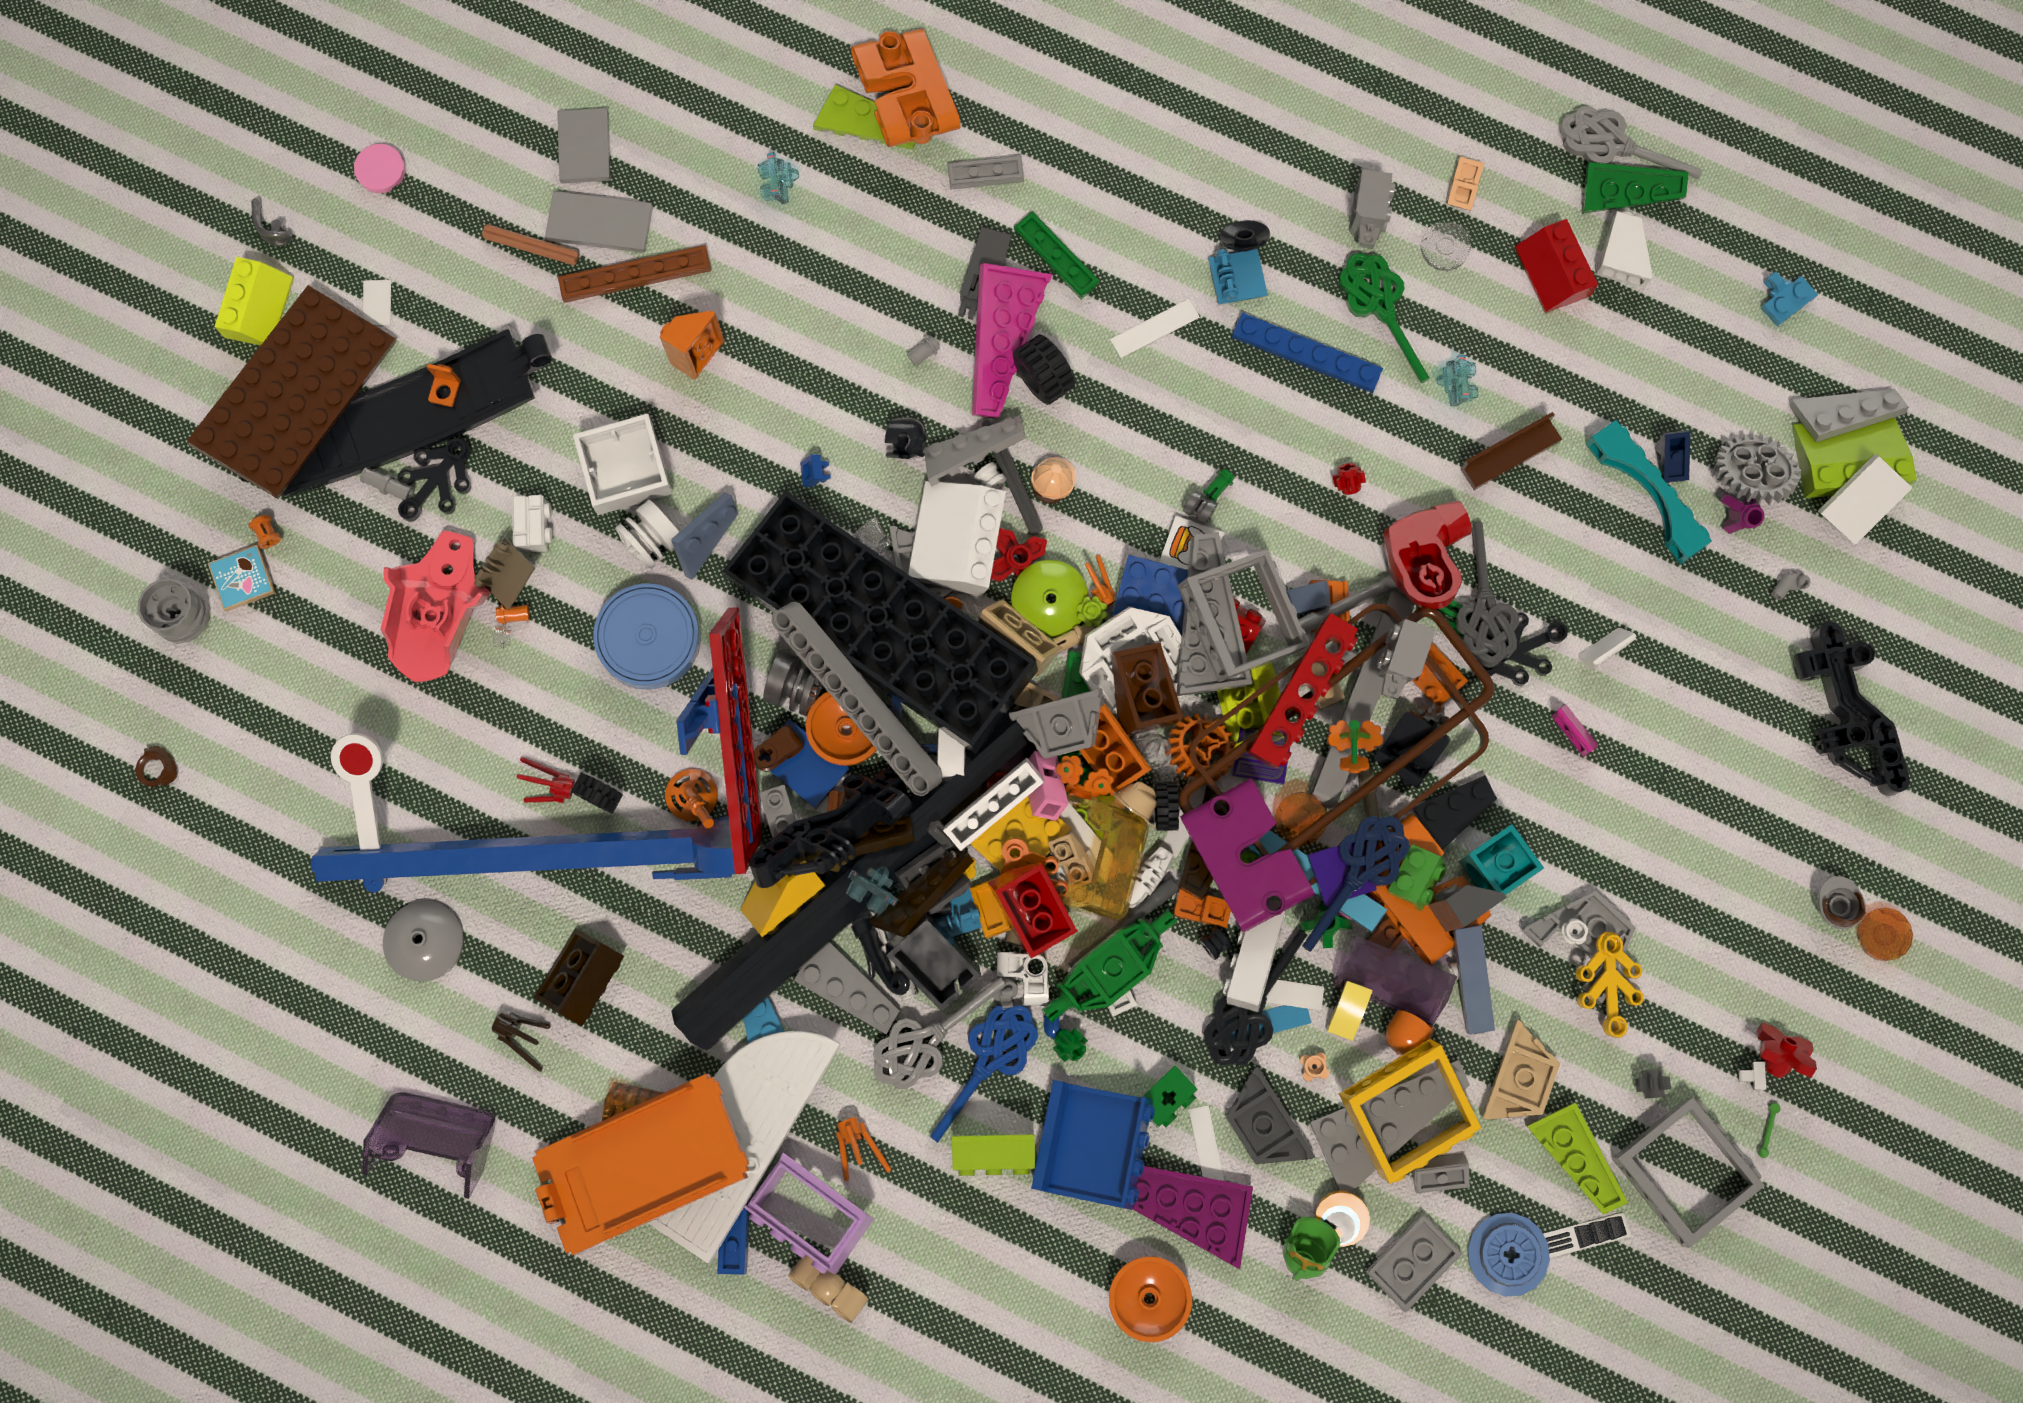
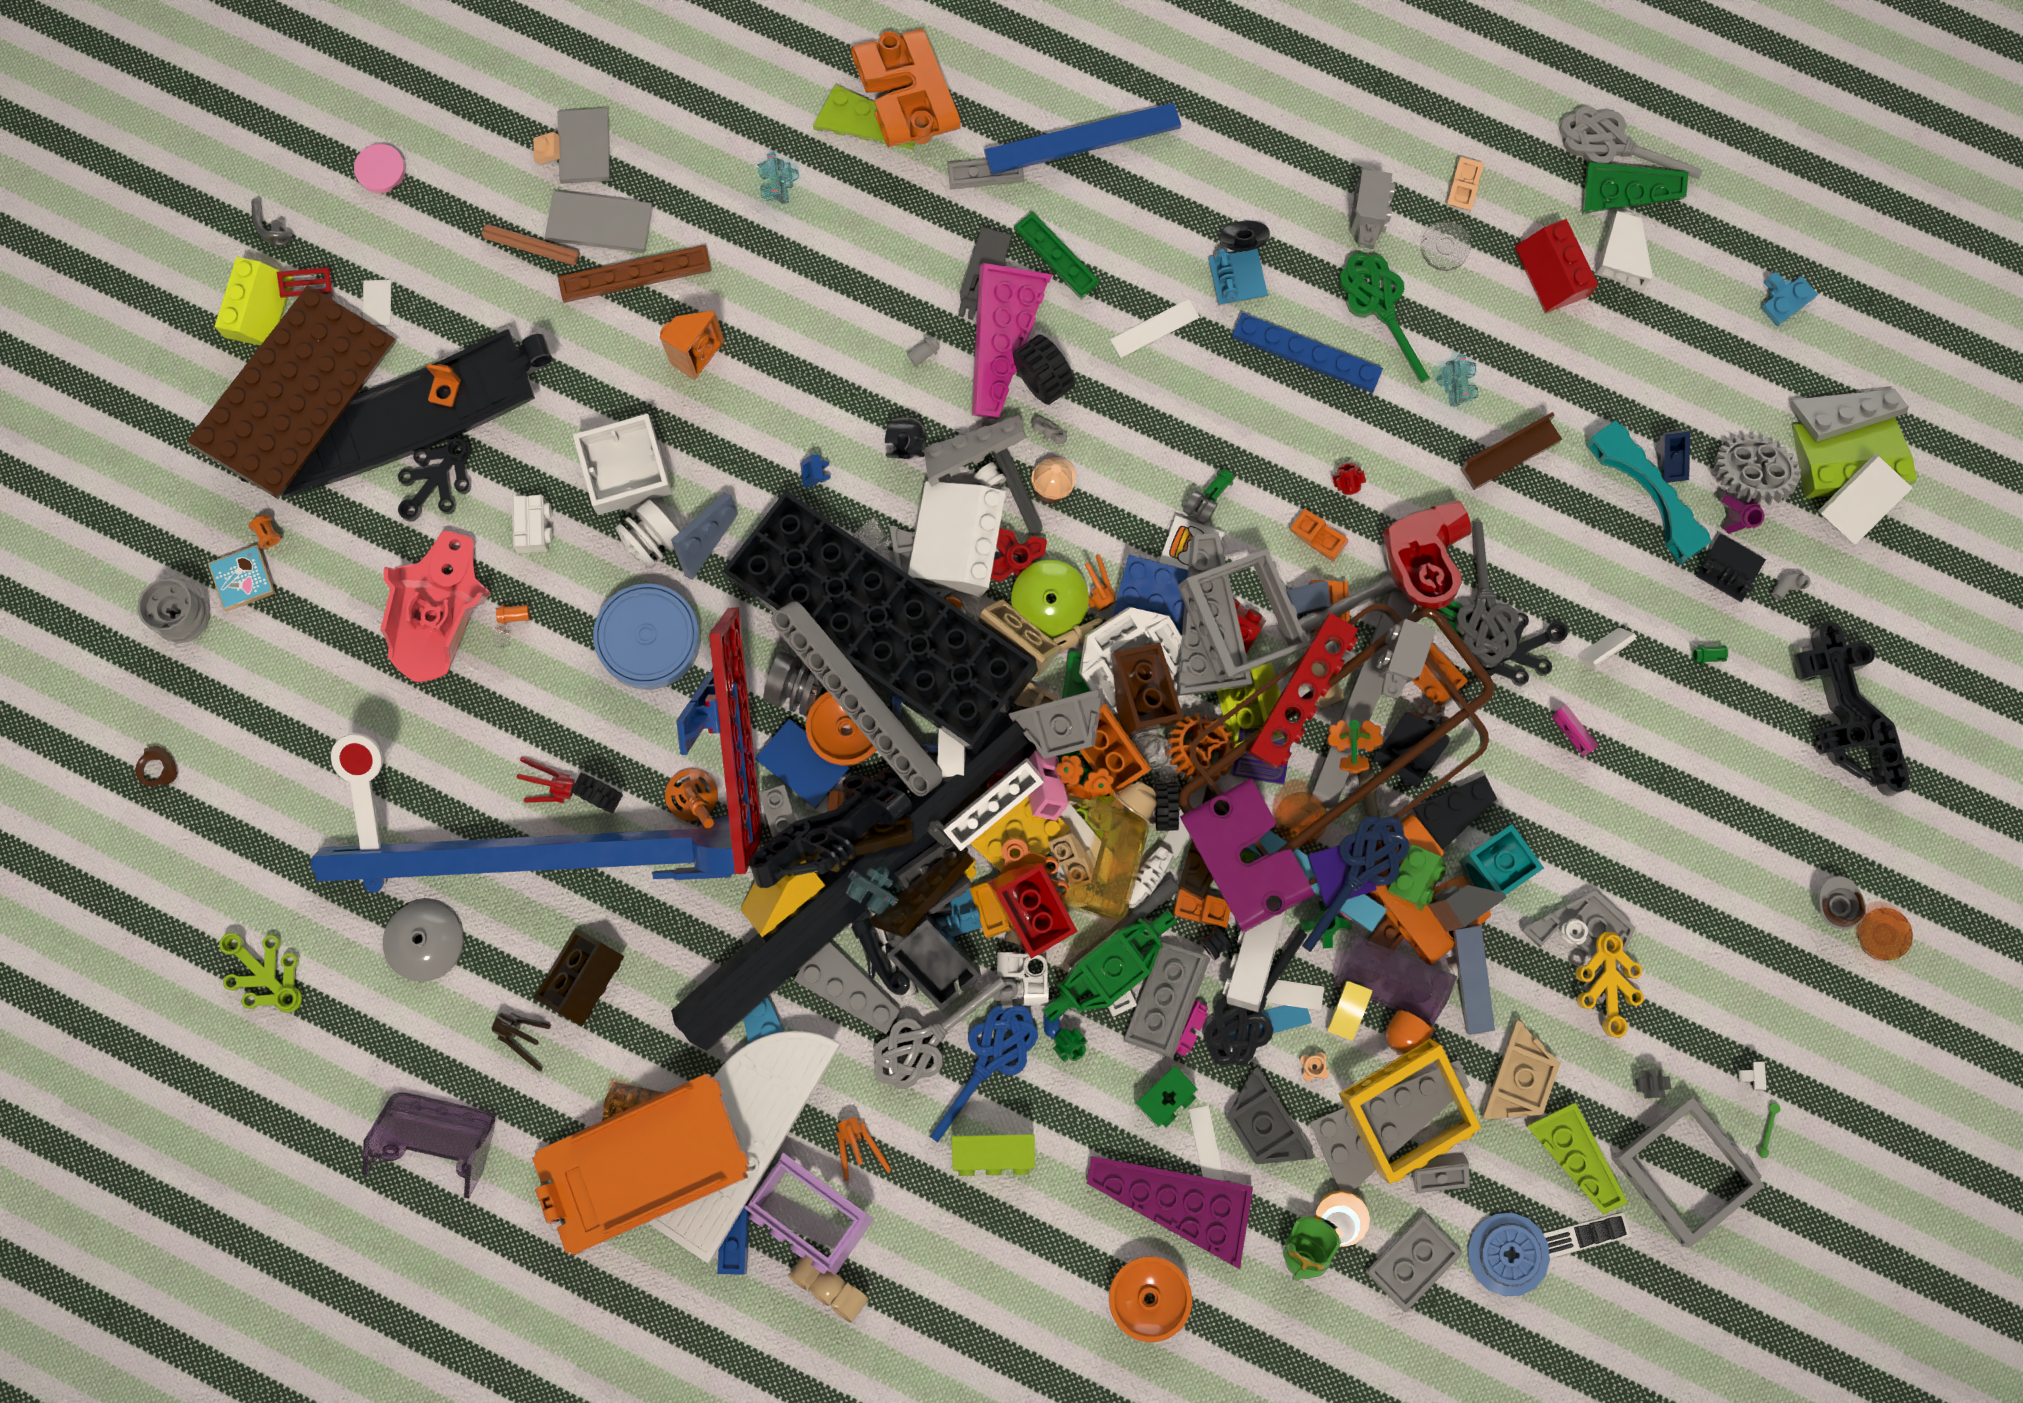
light grey pin [360,467,414,500] -> none
dark tan hinge [474,538,535,610] -> none
reddish brown piece [754,725,805,772] -> none
blue panel [1031,1080,1155,1210] -> none
lime plant [1077,596,1107,627] -> none
red plant [1757,1022,1817,1078] -> none
none -> lime plant [219,933,302,1013]
none -> red tile [277,267,333,298]
none -> light nougat plate [533,132,560,164]
none -> blue tile [984,103,1181,175]
none -> light grey piece [1032,417,1067,444]
none -> light grey tile [1123,941,1211,1059]
none -> dark pink hinge [1176,1000,1208,1056]
none -> orange slope [1290,509,1348,562]
none -> green pin [1692,644,1728,665]
none -> black hinge [1696,534,1766,603]

